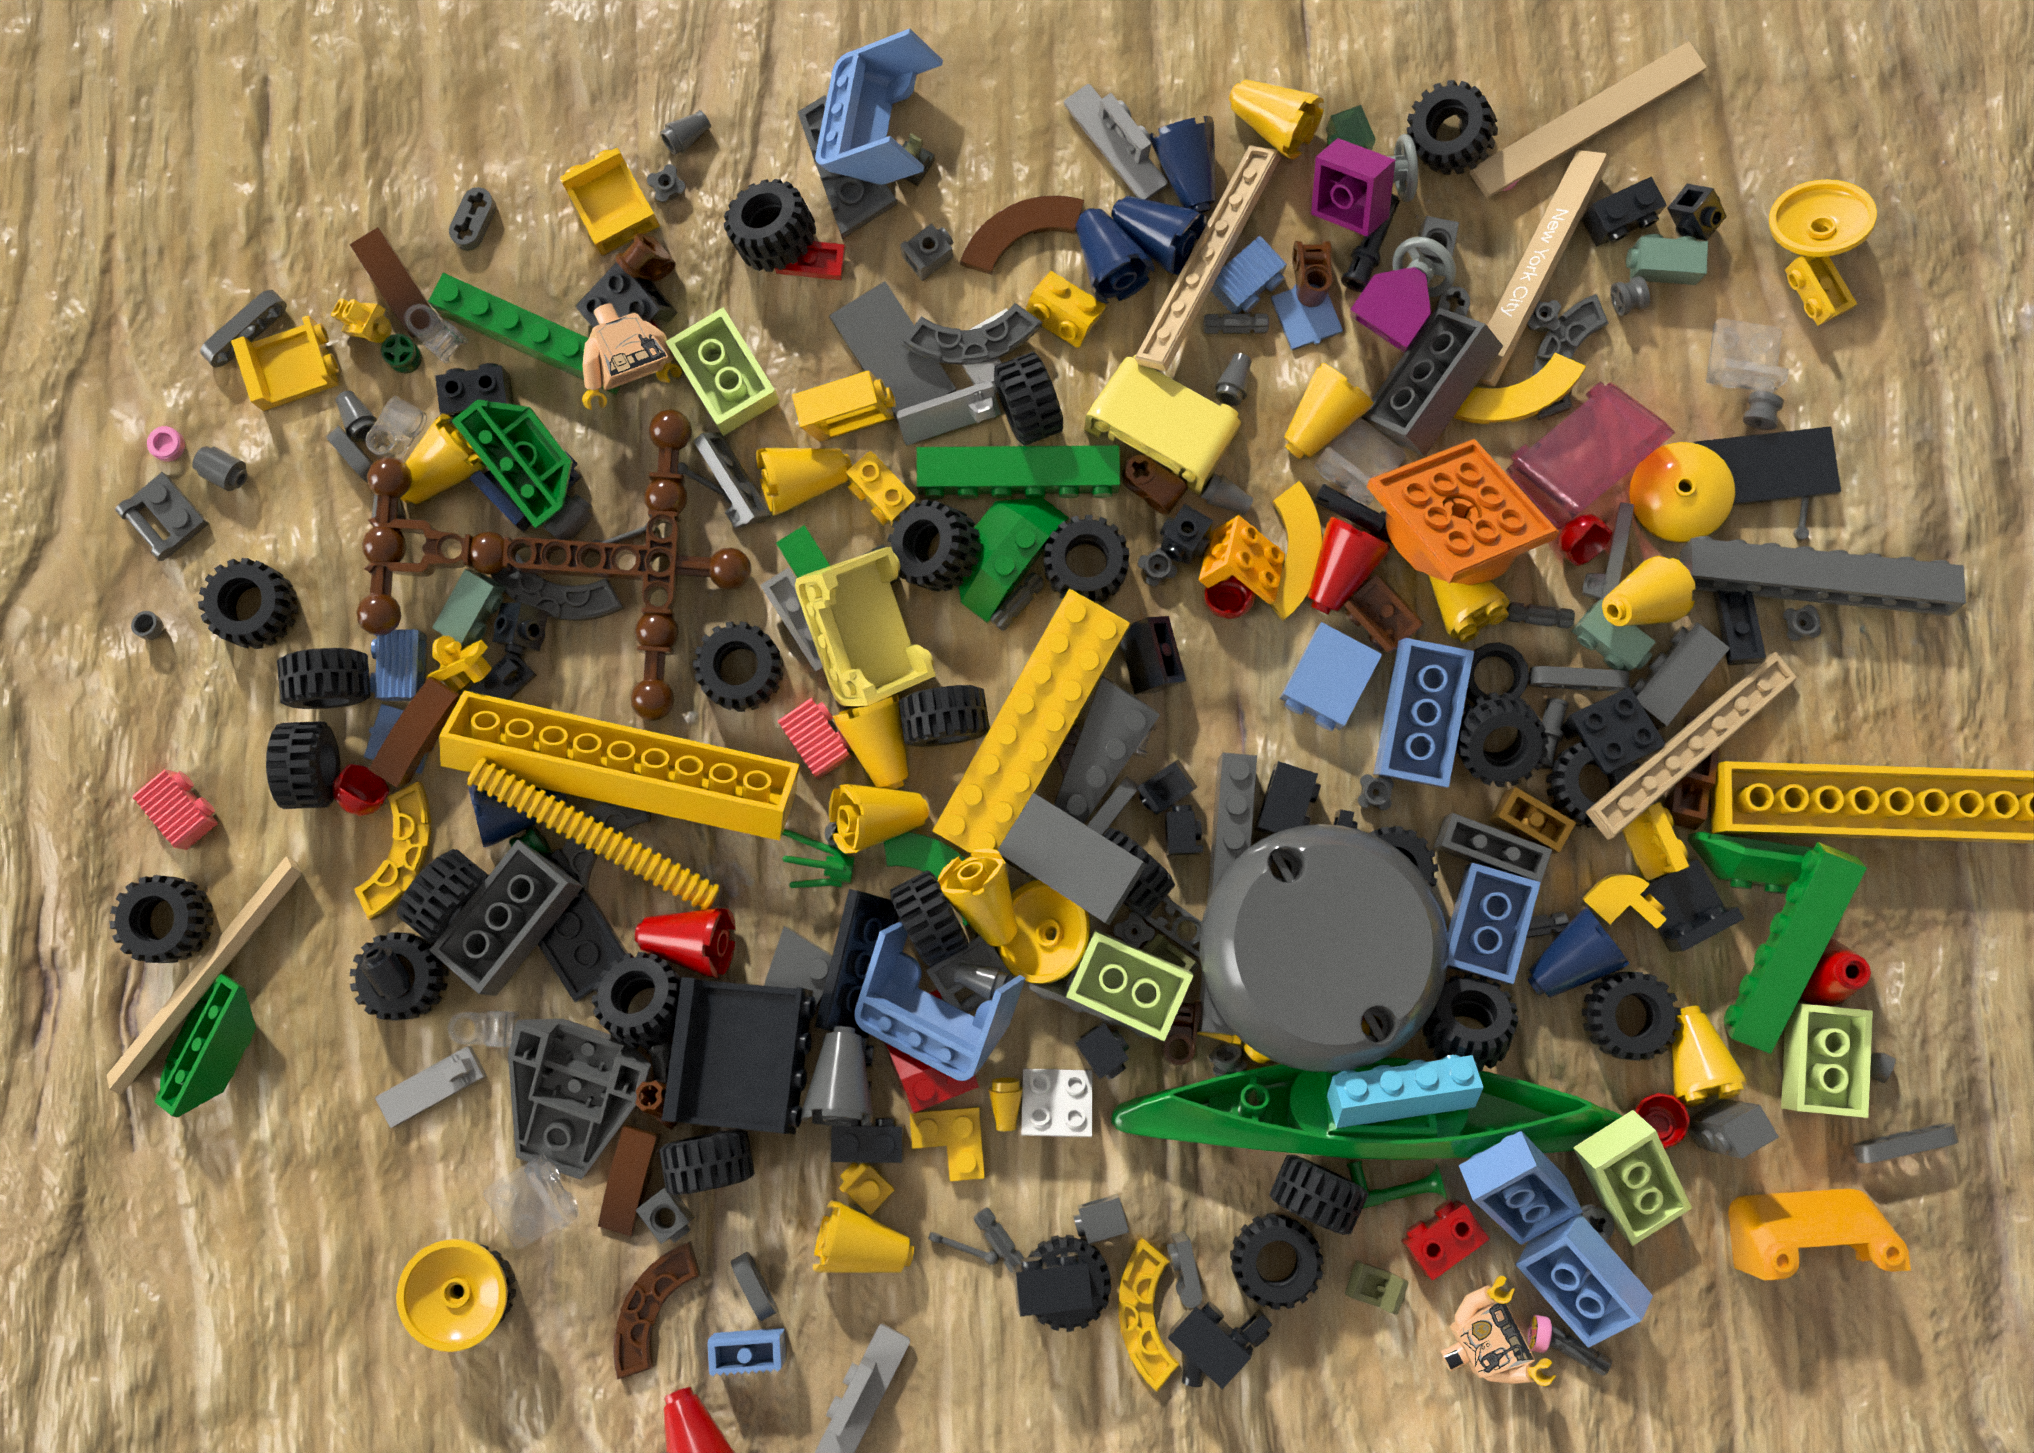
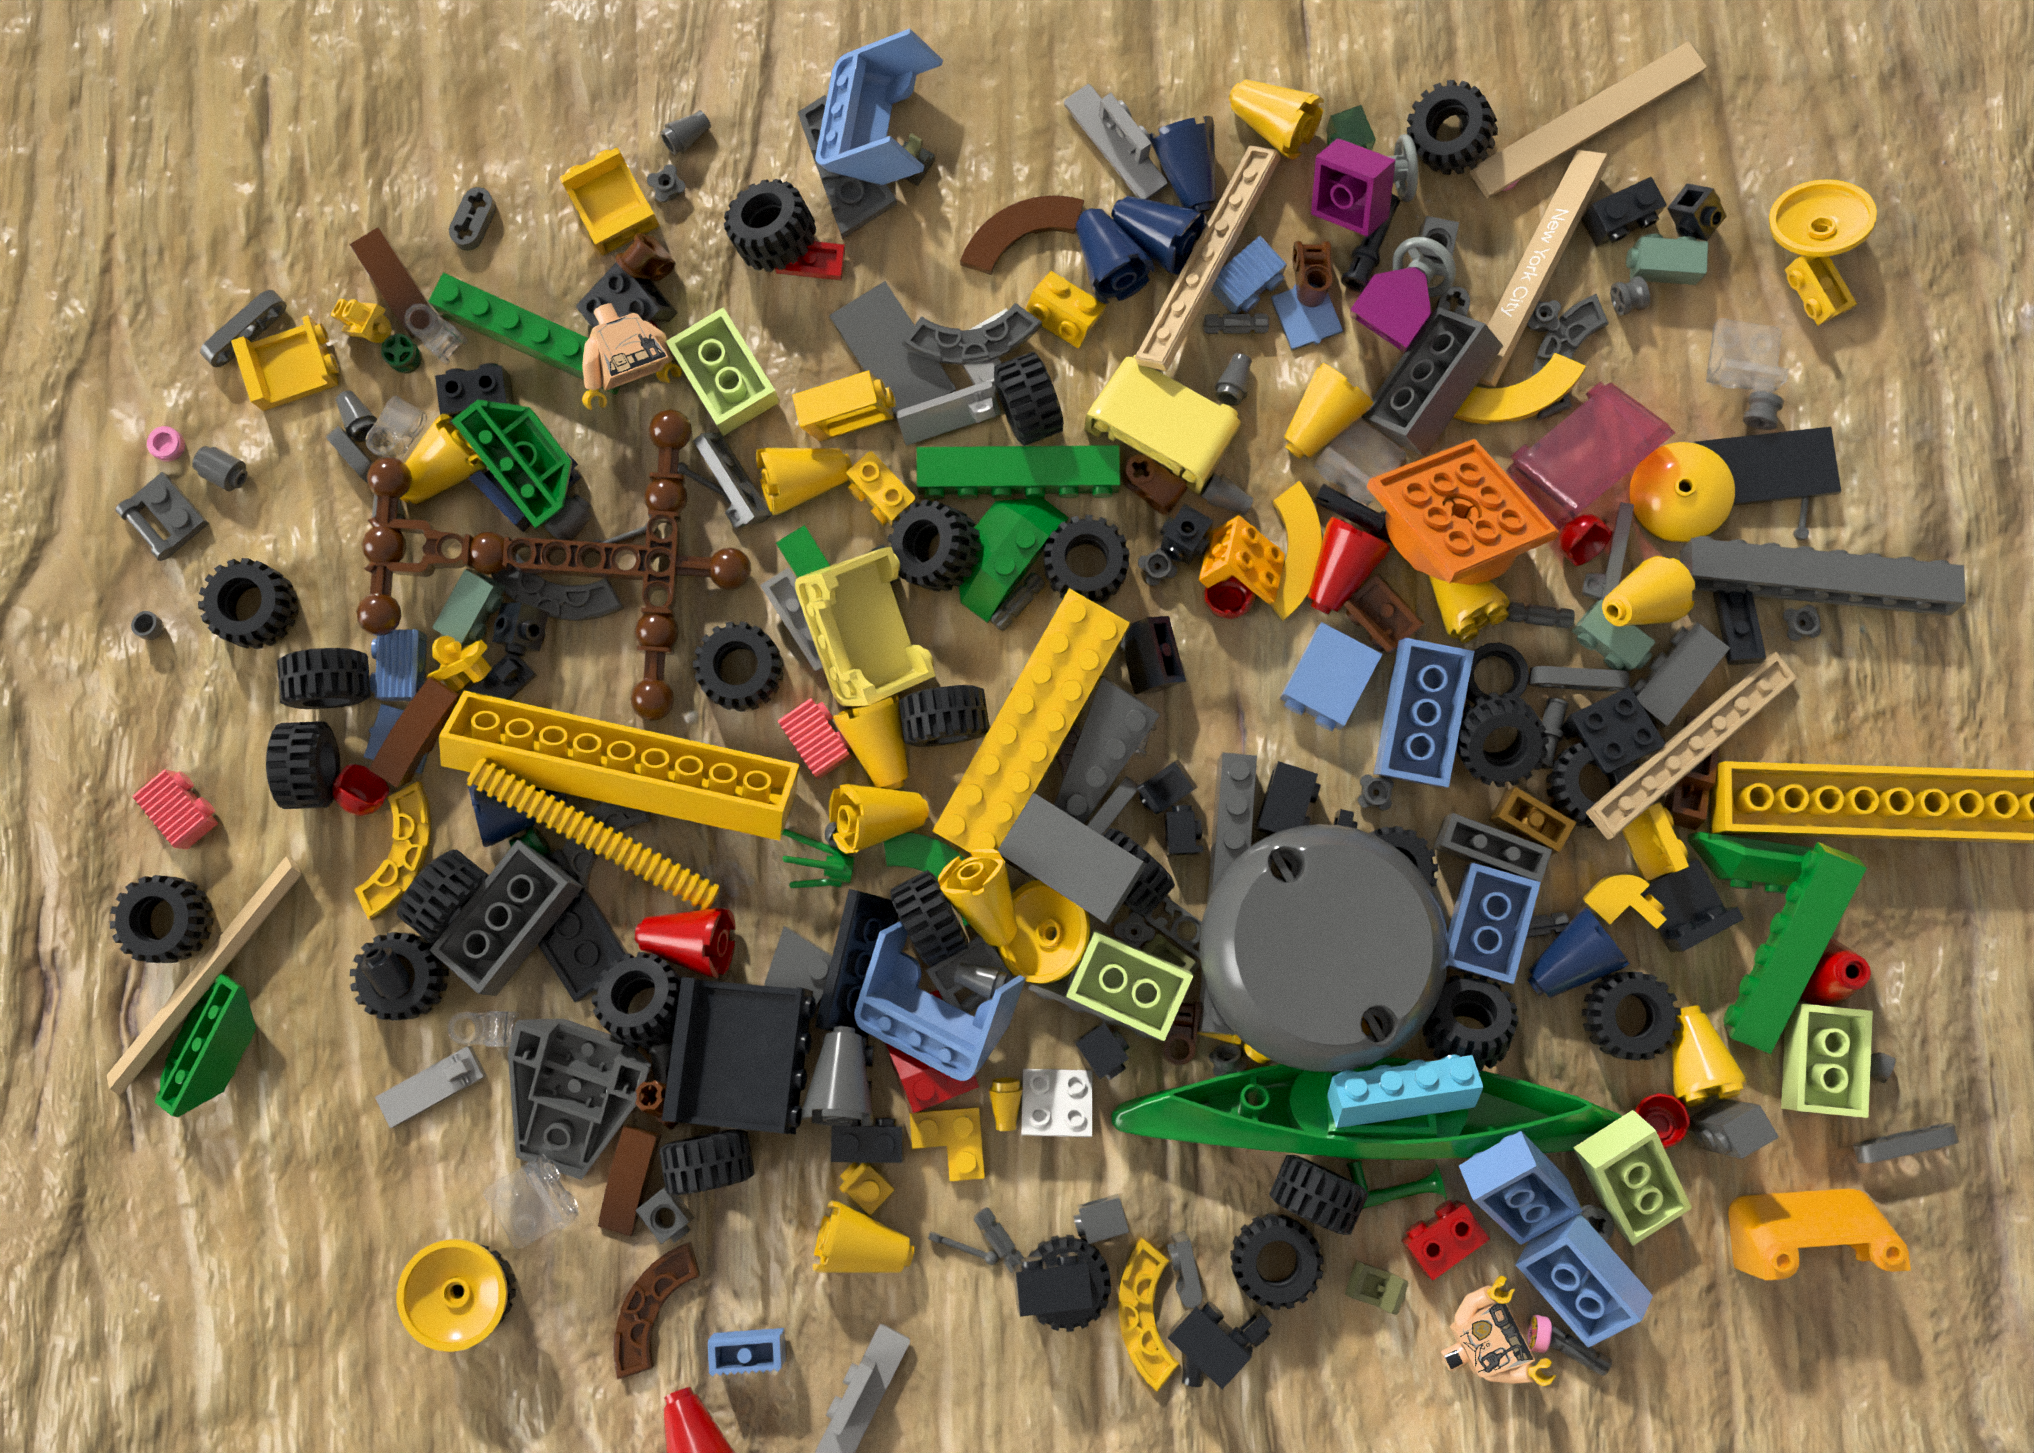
dark grey beam [731,1252,778,1321] -> none
dark grey brick [900,223,954,281] -> none

